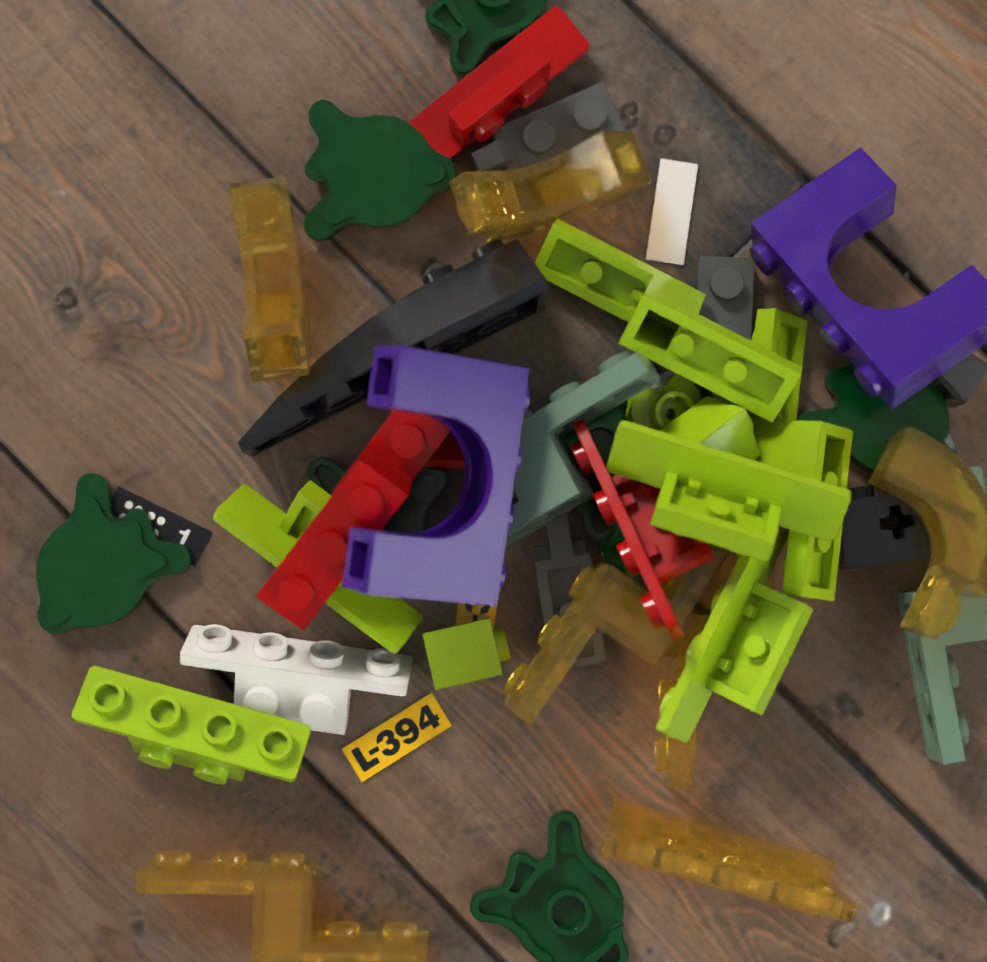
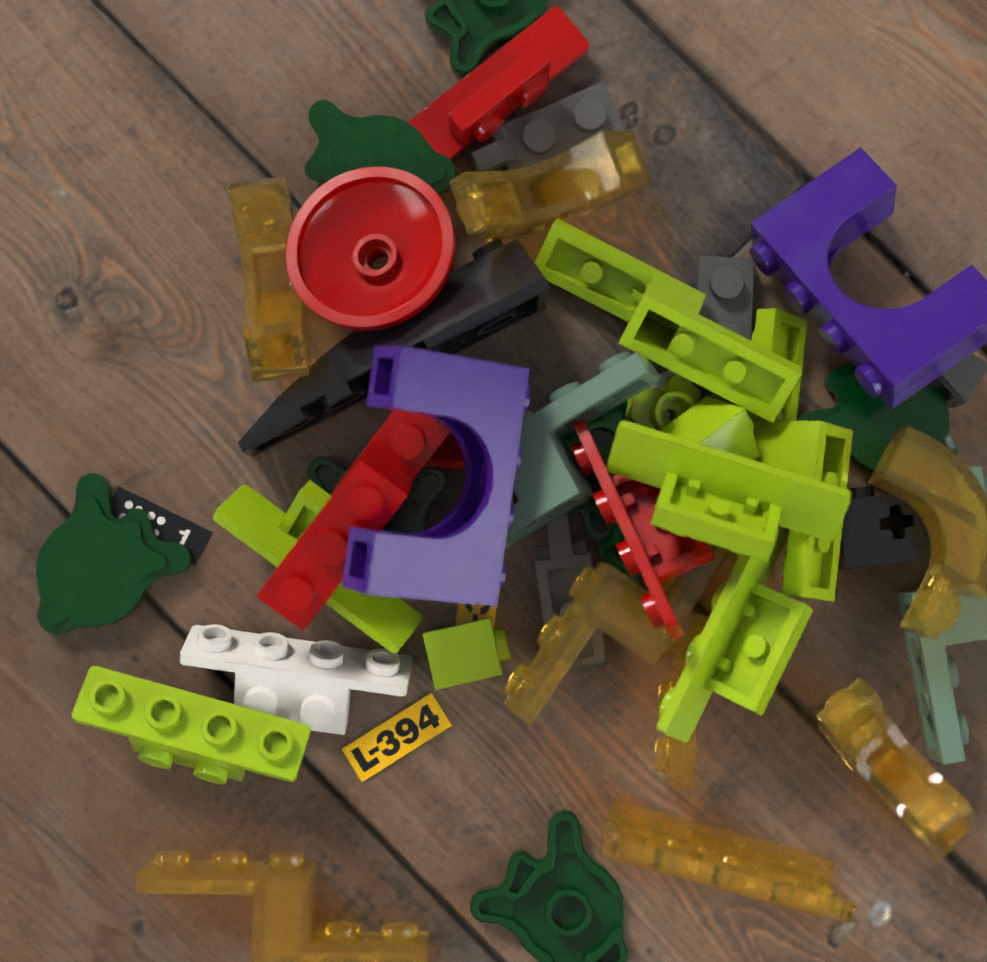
white sticker [646,159,698,265] -> none
none -> red dish [286,167,456,331]
none -> clear yellow arch [816,677,980,863]

